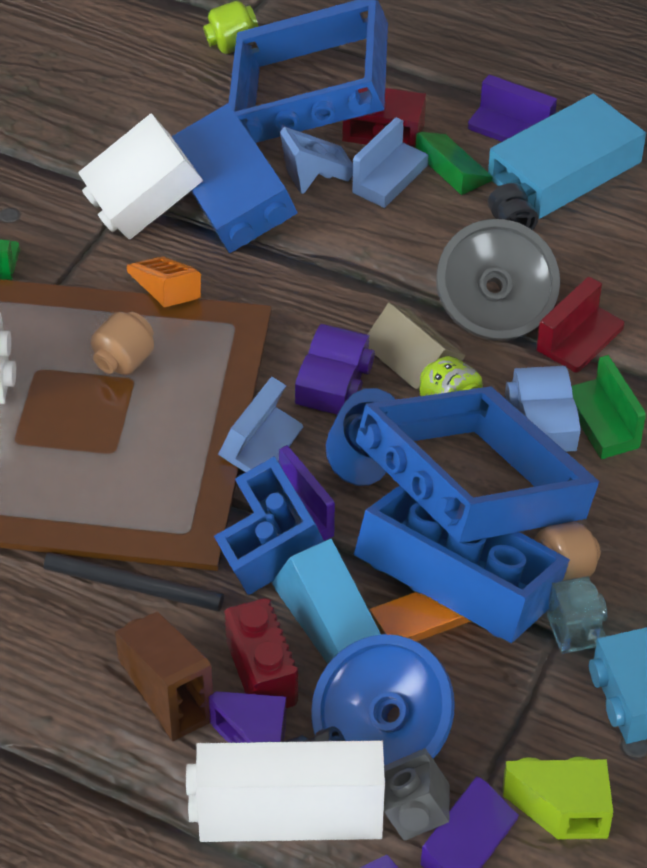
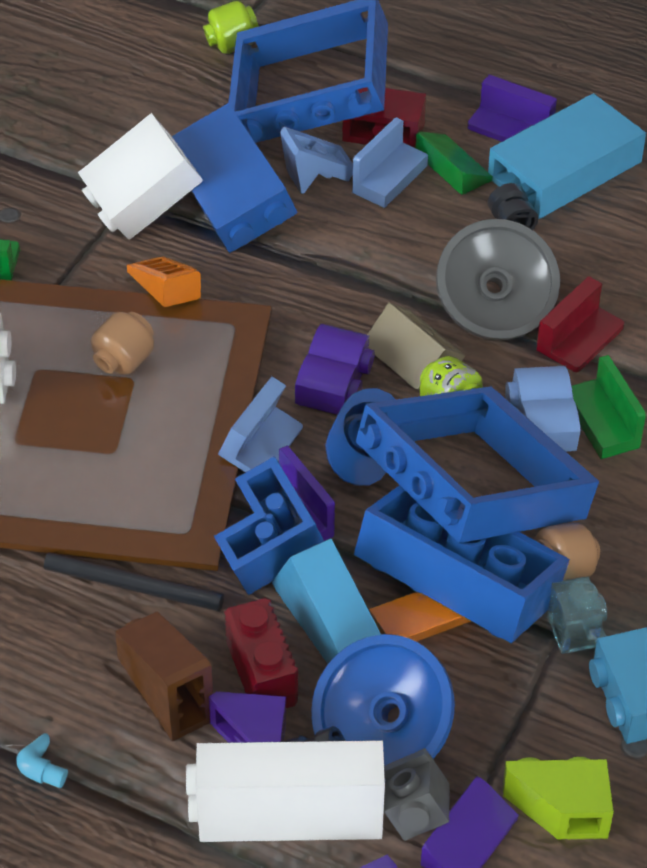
none -> medium azure animal [16,733,68,788]

